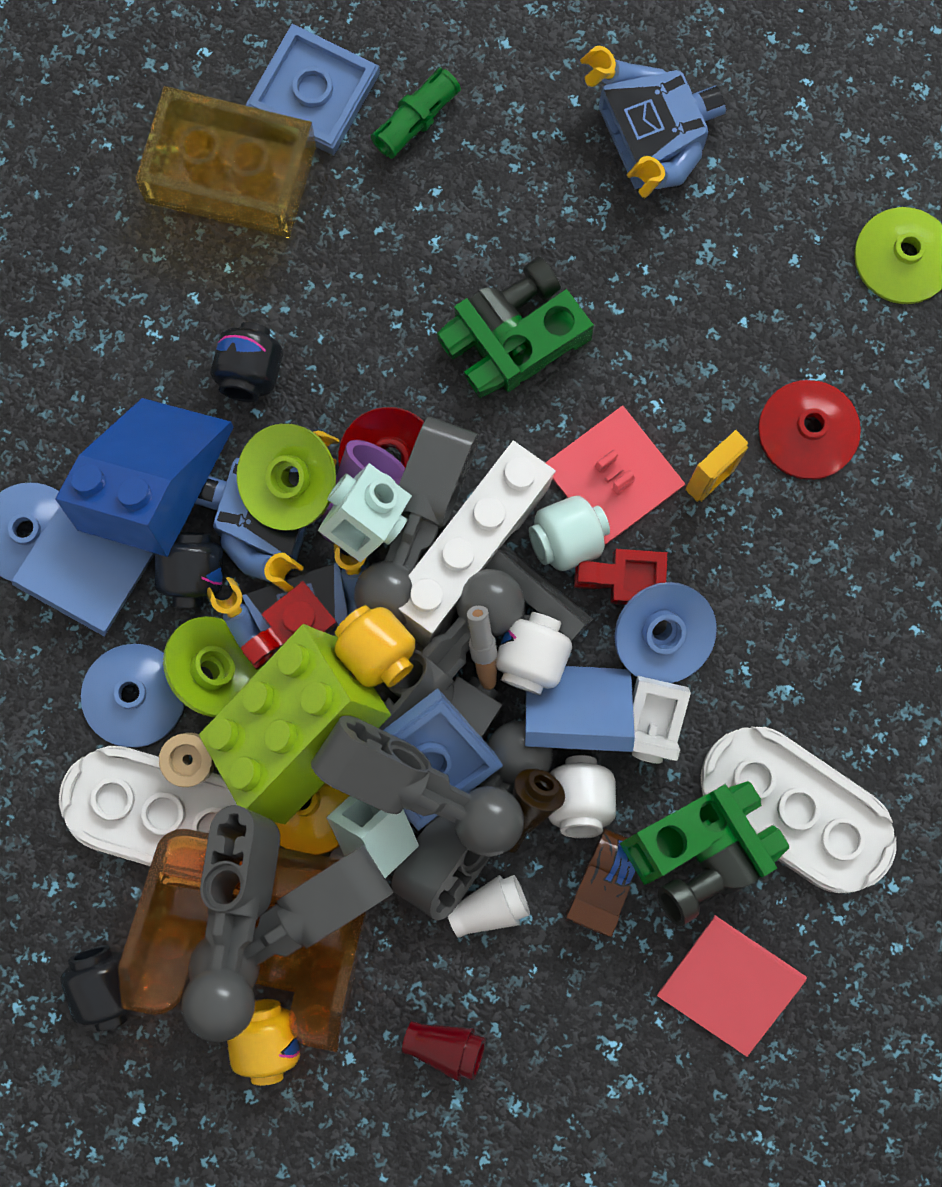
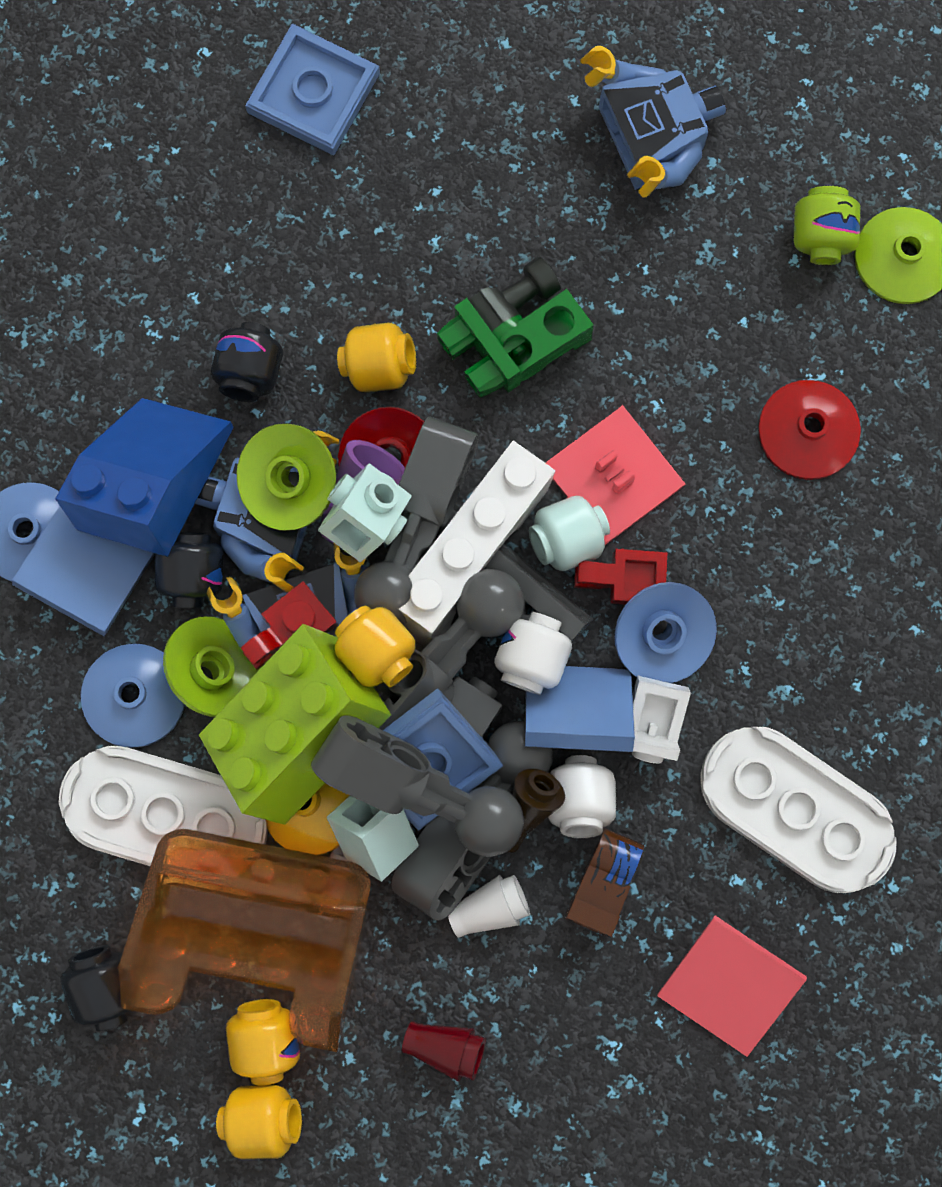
clear yellow brick [136,86,316,238] -> none
tan tile [159,733,215,787] -> none
dark grey beam [181,805,280,1042] -> none
dark grey beam [188,845,394,988] -> none
green pin [371,67,461,159] -> none
light grey piece [467,605,498,690] -> none
green hips [619,781,789,927] -> none
yellow tile [685,430,749,502] -> none
none -> yellow head [216,1085,302,1159]
none -> yellow head [337,323,416,392]
none -> lime head [794,186,860,265]

